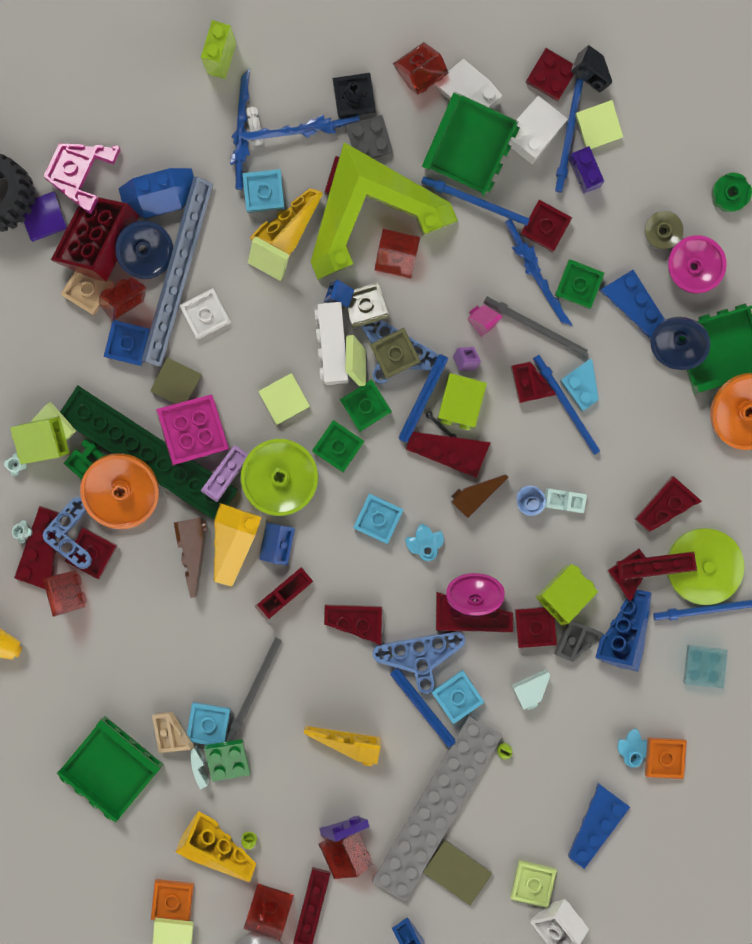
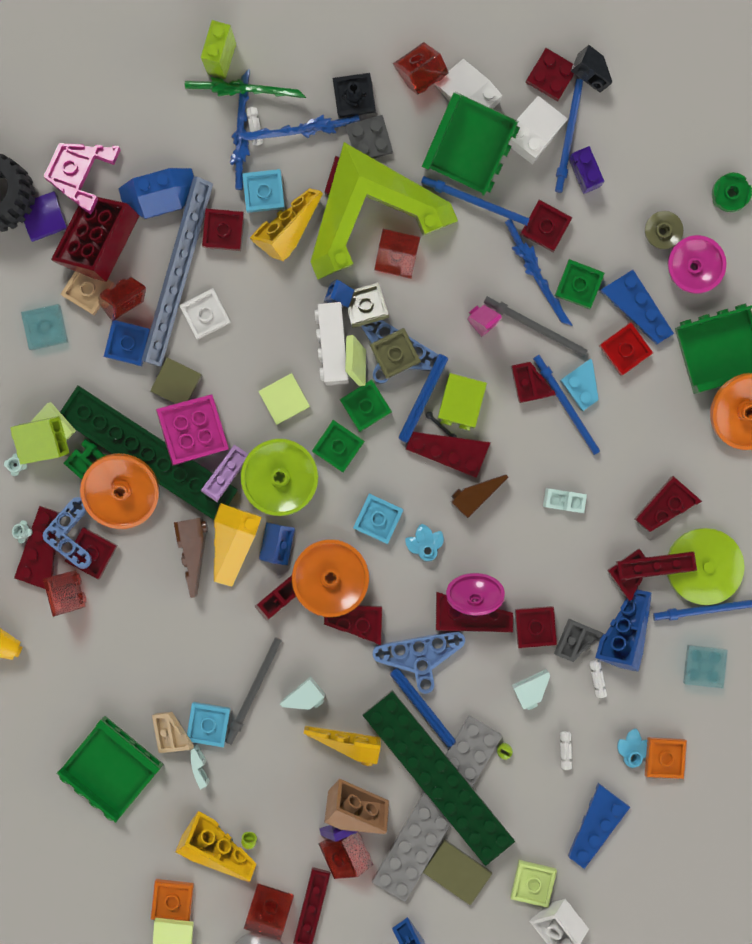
dark blue dish [115,221,173,279] -> none
green plate [204,739,250,782] -> none
yellowish green tile [248,237,289,281] -> none
medium azure plate [431,669,485,724] -> none
medium lavender slope [453,347,481,372] -> none
light blue hair [516,485,546,516] -> none
lime brick [535,564,598,625] -> none
yellowish green tile [575,100,623,149] -> none
dark blue dish [651,317,711,370] -> none
none -> clear light blue plate [21,304,68,350]
none -> green sword [185,76,306,98]
none -> dark red plate [202,208,245,251]
none -> light aqua slope [280,676,325,710]
none -> orange dish [292,540,369,617]
none -> medium nougat slope [324,779,389,834]
none -> dark green plate [362,690,515,866]
none -> white axle [560,731,572,770]
none -> white axle [590,660,607,698]
none -> red plate [599,322,653,376]

